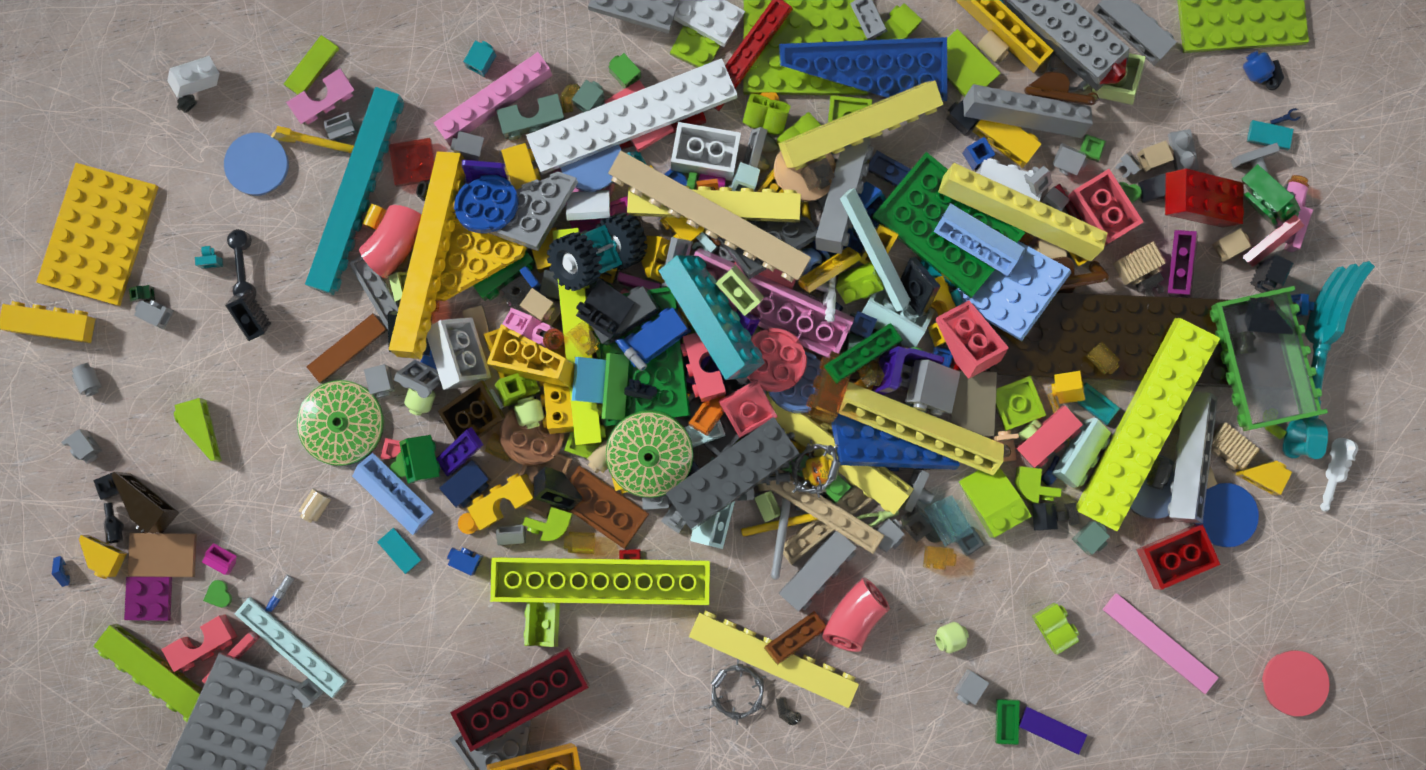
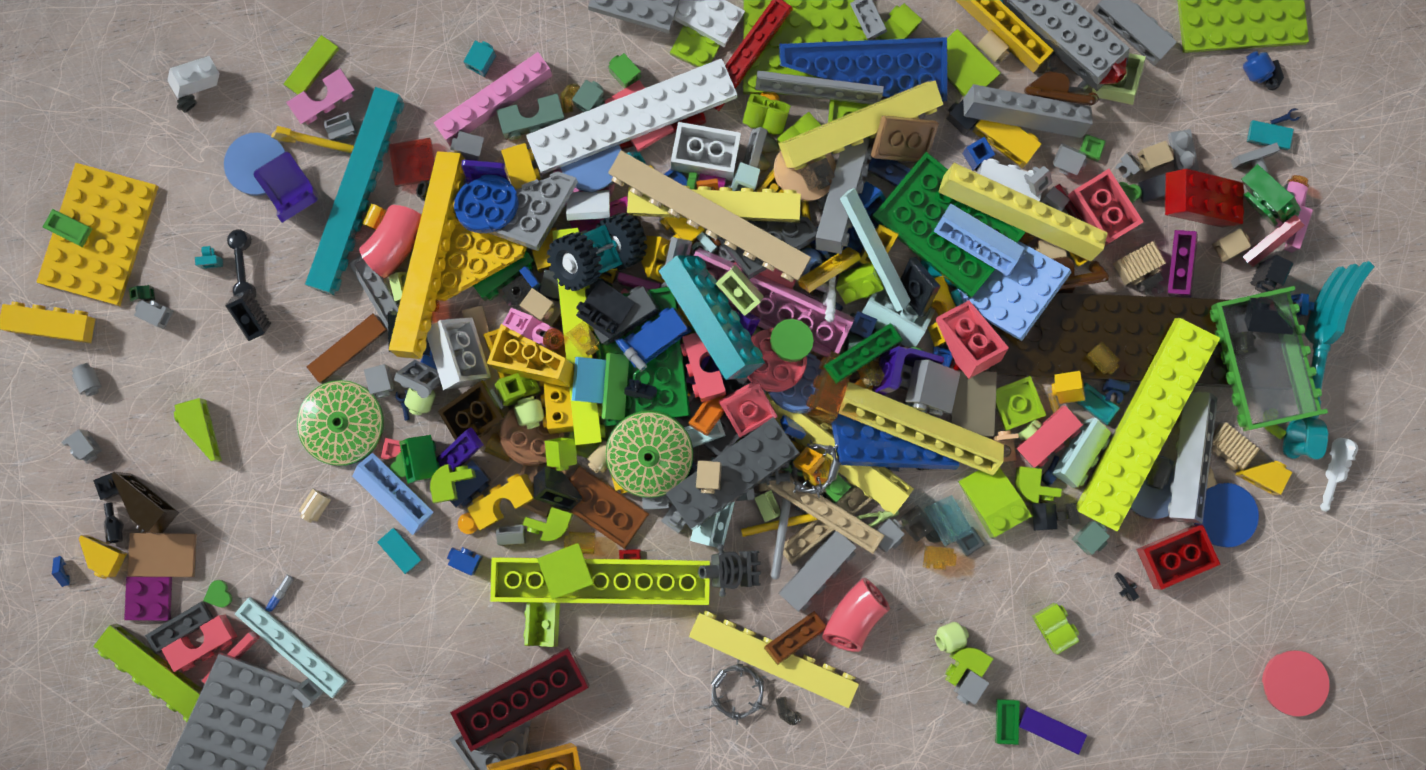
dark pink piece [202,543,237,575] -> none
light grey tile [900,469,934,513] -> none
bright pink tile [1102,593,1219,694] -> none
none -> bright green tile [43,209,92,247]
none -> dark grey tile [145,601,214,654]
none -> dark purple piece [253,151,318,223]
none -> dark blue hand [395,390,410,421]
none -> lime brick [430,464,476,504]
none -> lime tile [537,543,594,600]
none -> lime brick [545,437,577,471]
none -> tan brick [696,461,722,494]
none -> dark grey torso [698,544,761,597]
none -> light grey tile [755,71,884,105]
none -> bright green tile [770,319,814,362]
none -> blue tile [780,415,806,439]
none -> light orange plate [793,447,825,476]
none -> medium nougat tile [871,115,939,162]
none -> lime brick [945,646,993,686]
none -> dark blue tile [1102,379,1130,404]
none -> black piece [1114,572,1139,601]

